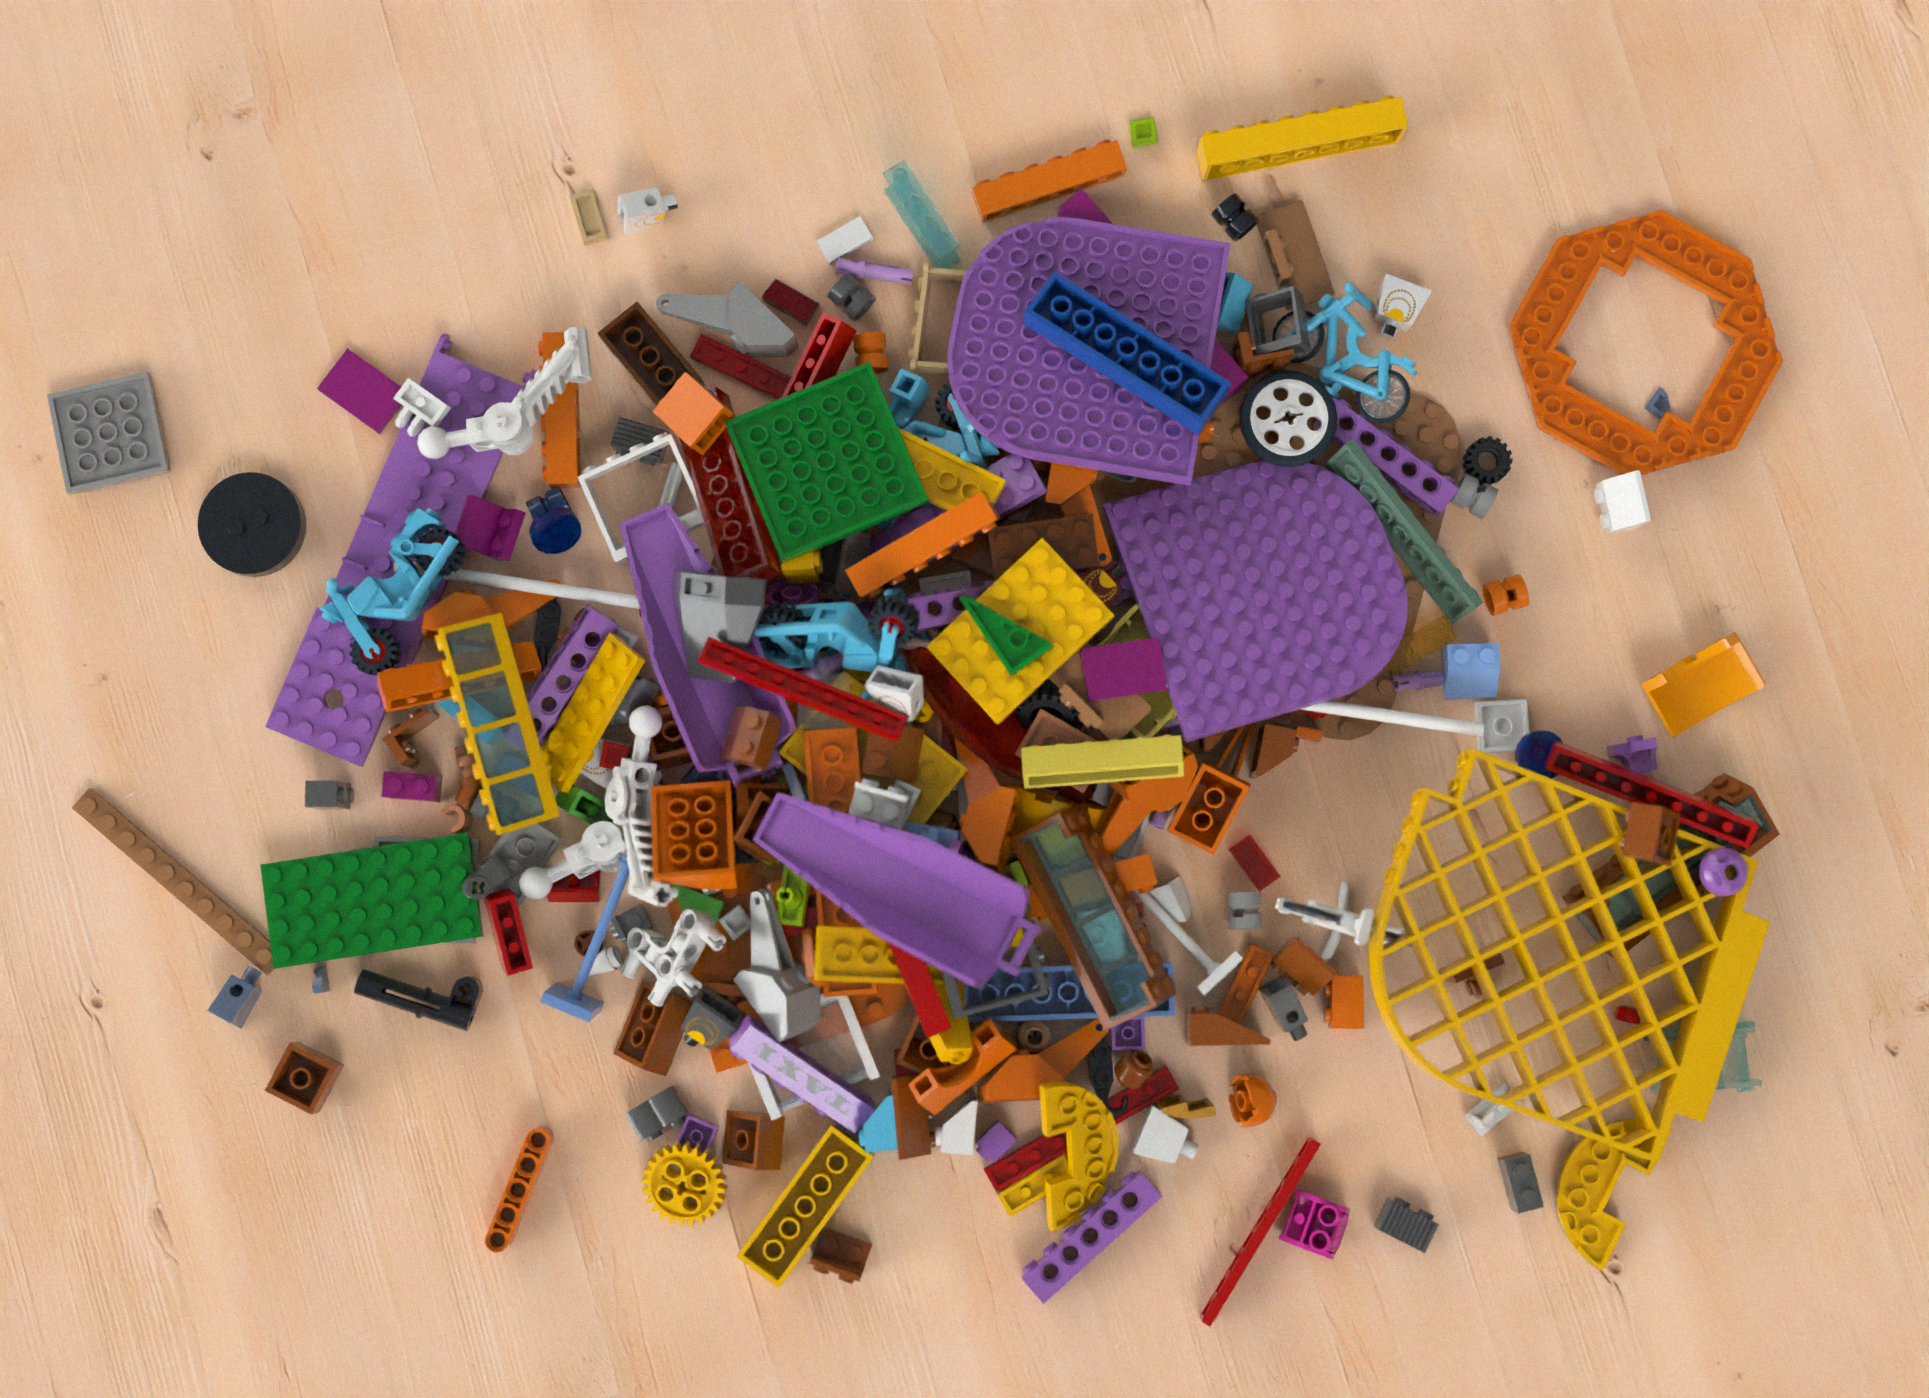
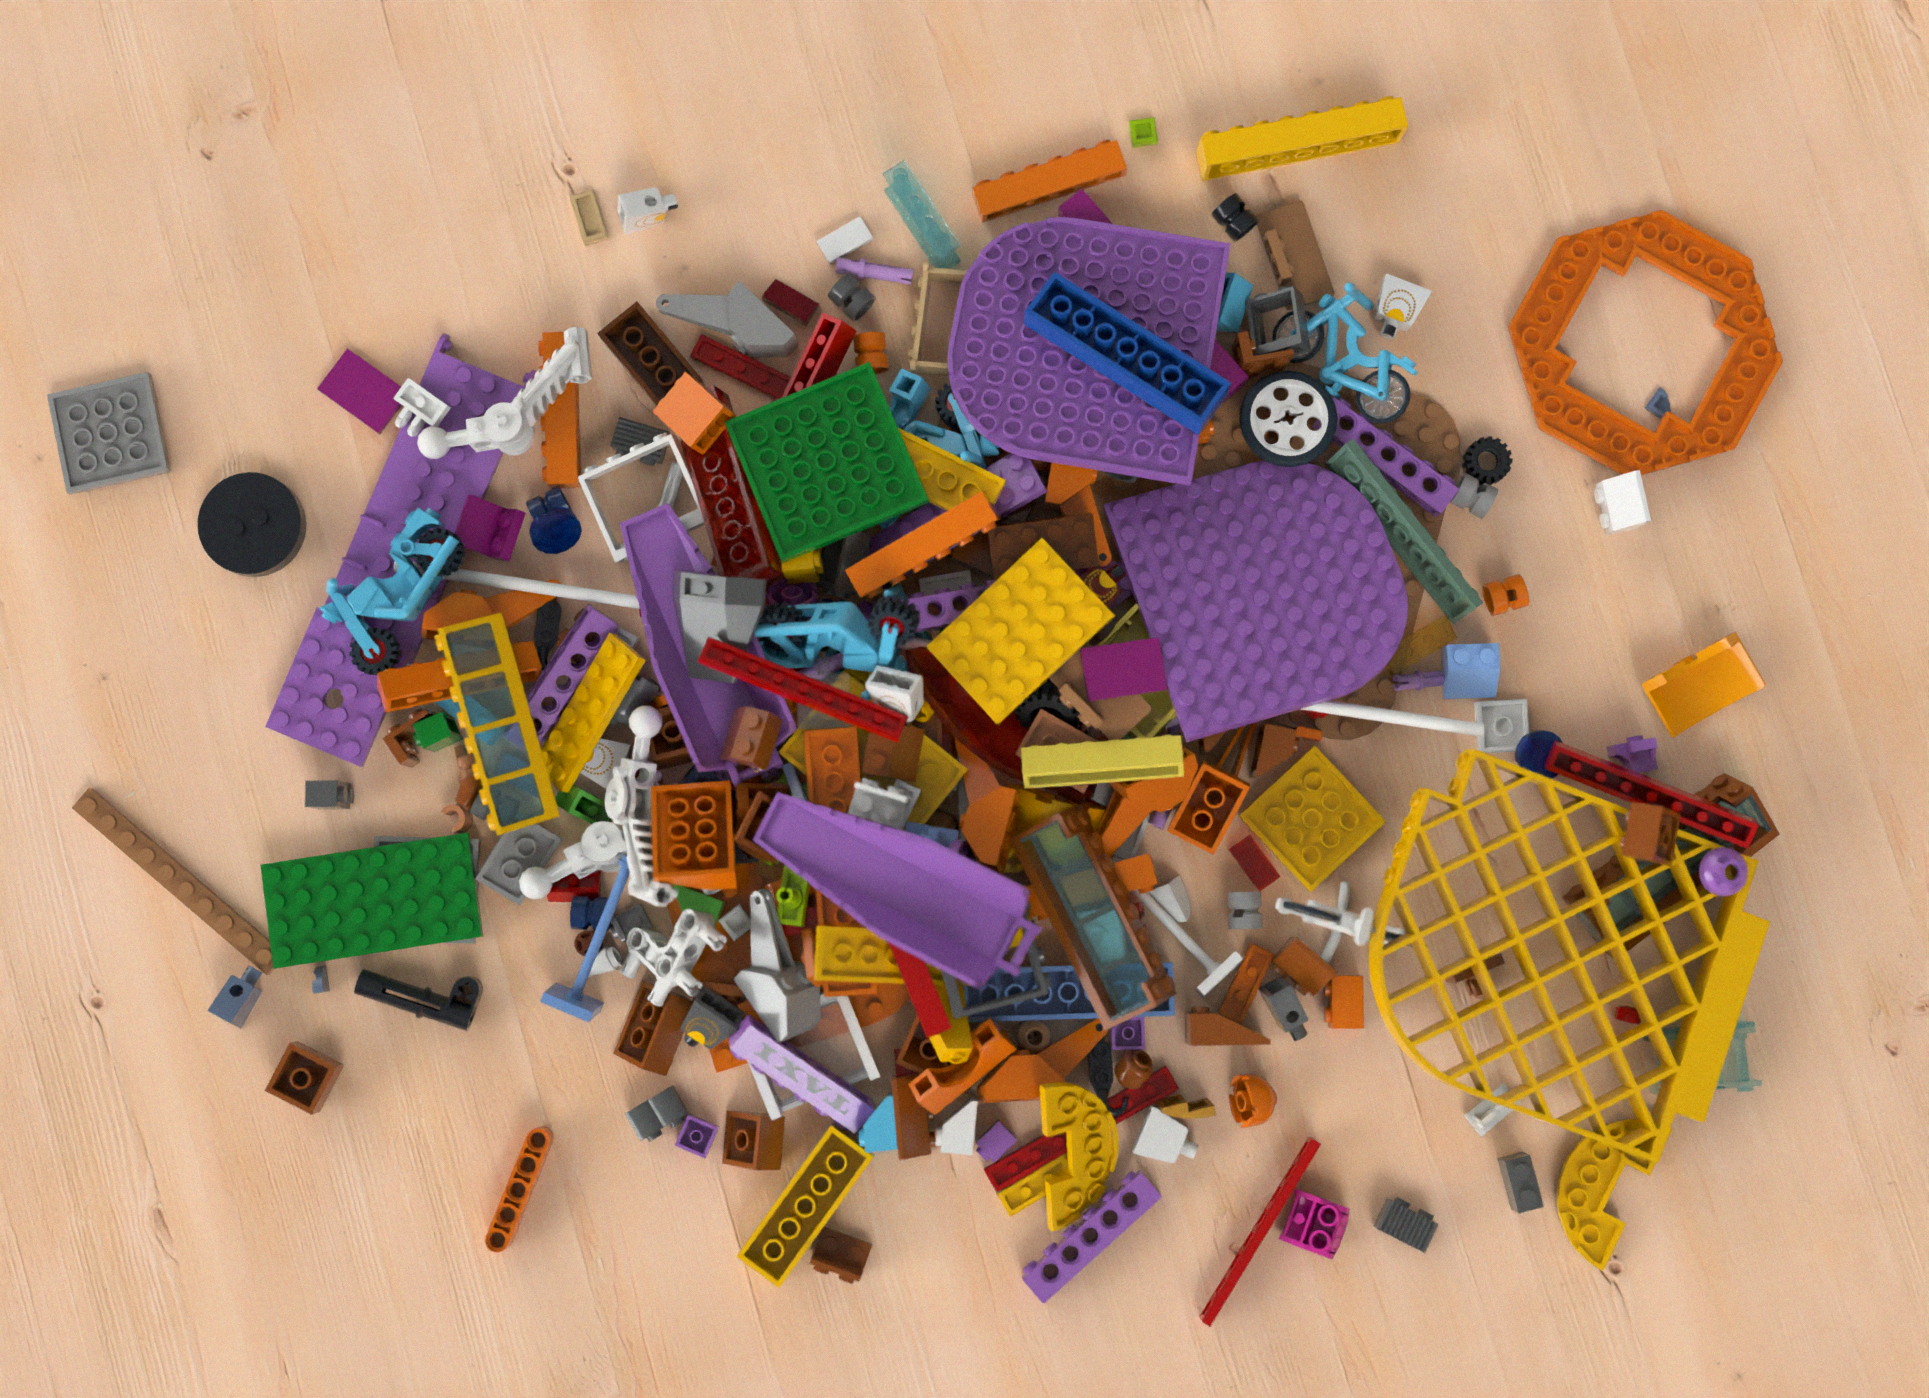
magenta brick [381,771,443,803] -> none
dark grey piece [462,852,514,900] -> none
red brick [484,888,533,976] -> none
red tile [599,741,631,769] -> none
yellow gear [641,1141,728,1227] -> none
green wing [959,595,1055,676] -> none
lime tile [1008,859,1029,887] -> none
none -> green brick [412,712,463,752]
none -> dark blue wheel [570,895,611,931]
none -> yellow plate [1238,745,1386,893]

